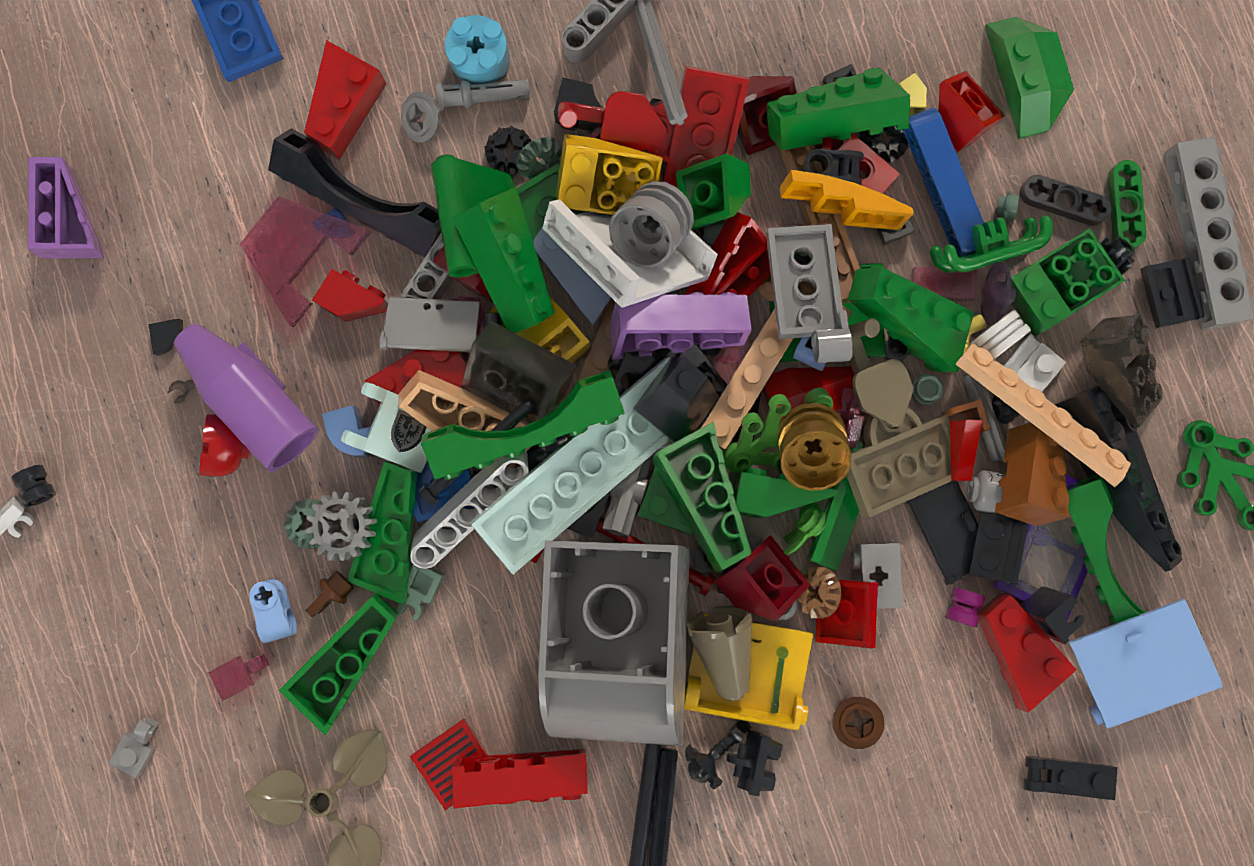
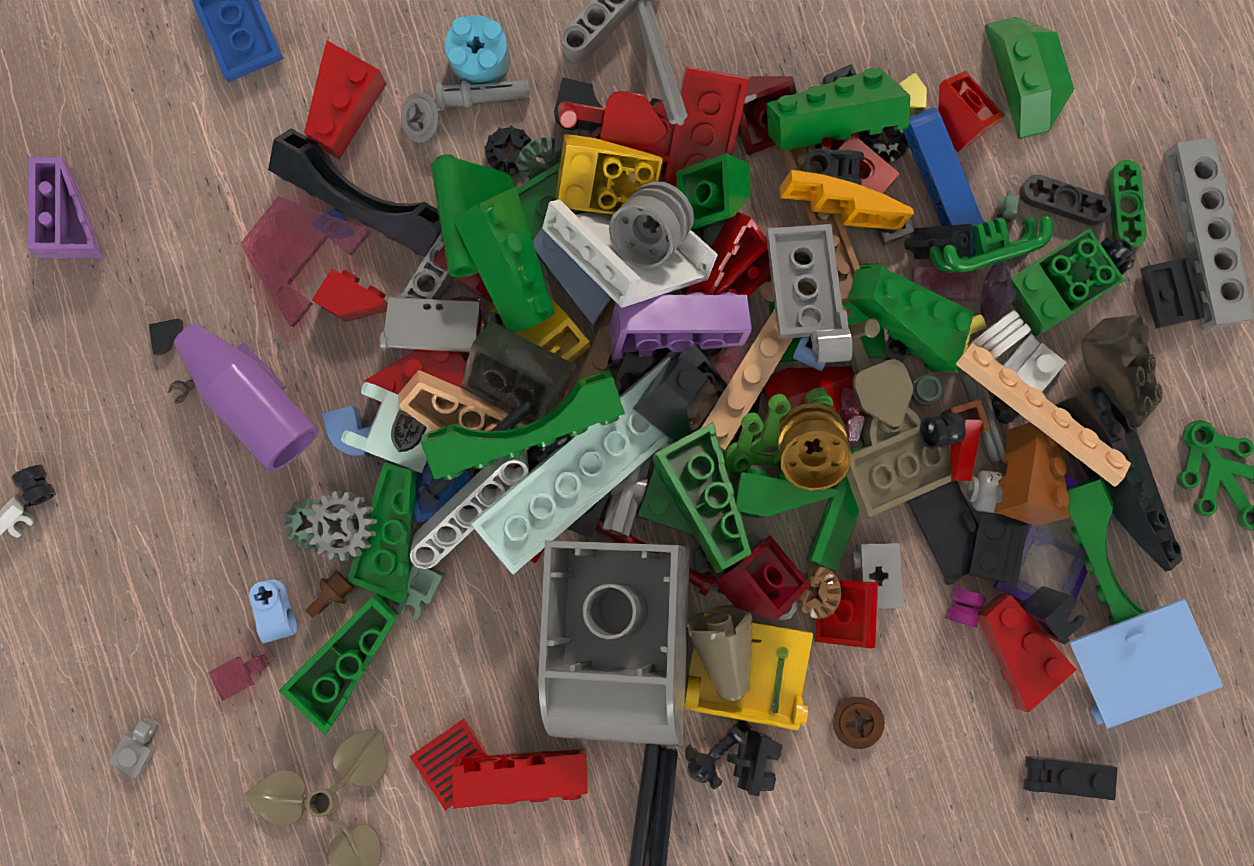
red cylinder [199,414,249,477] -> none
bright green plate [783,503,826,555] -> none
none -> black hinge [904,224,973,259]
none -> black wheel [919,412,966,449]

